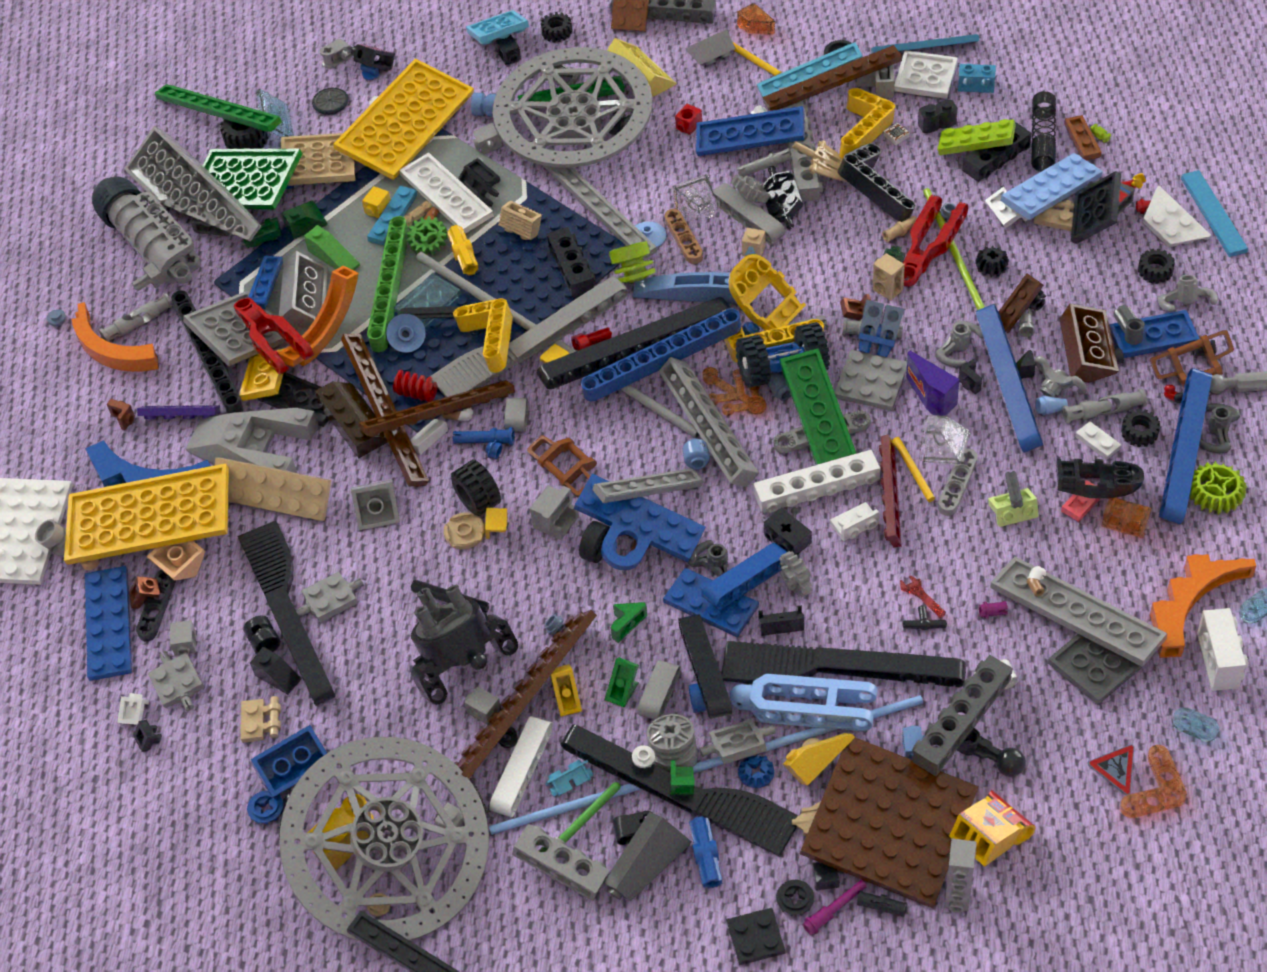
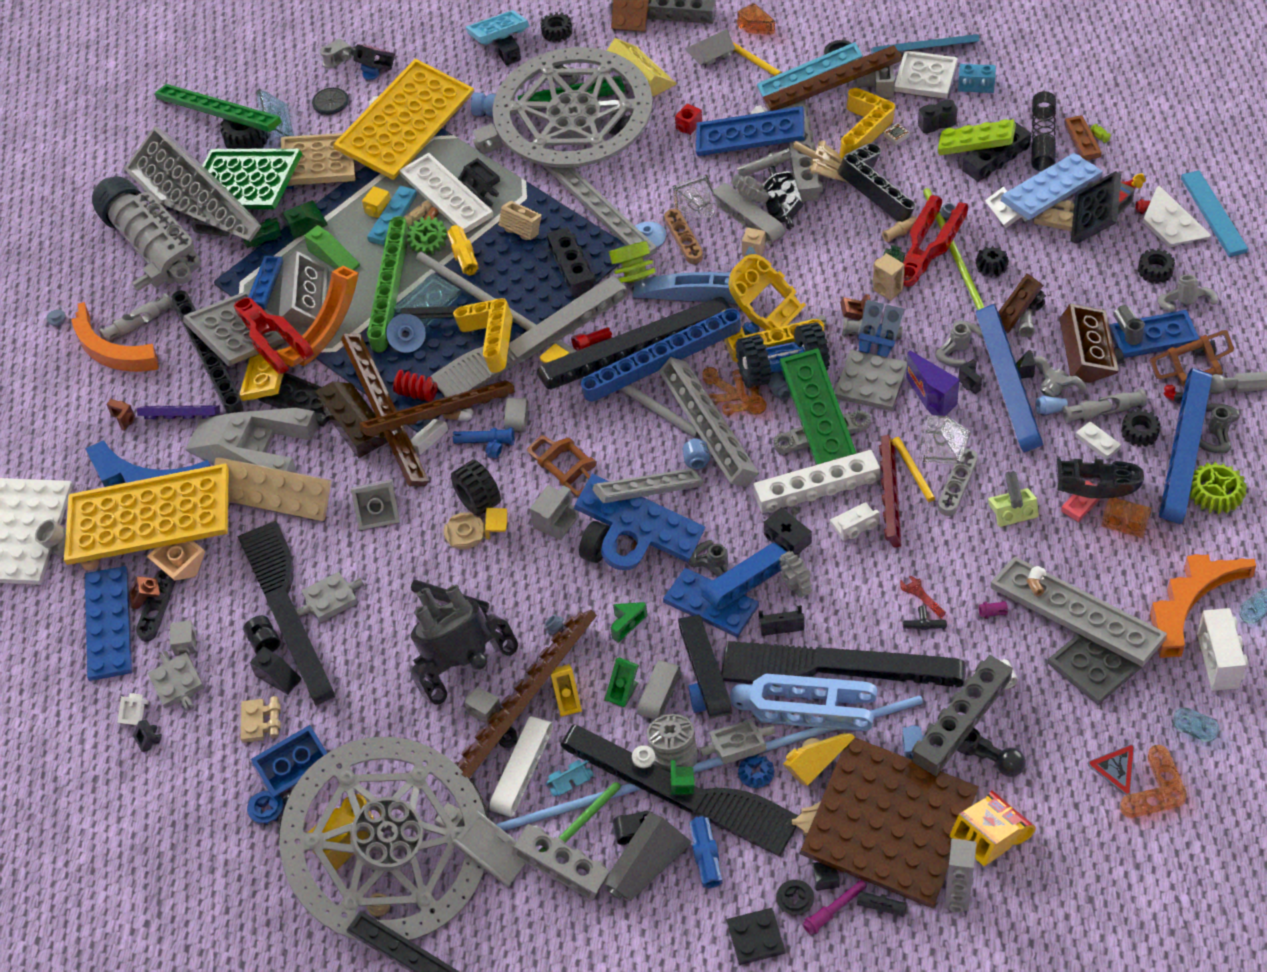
none -> light grey door [452,811,525,887]

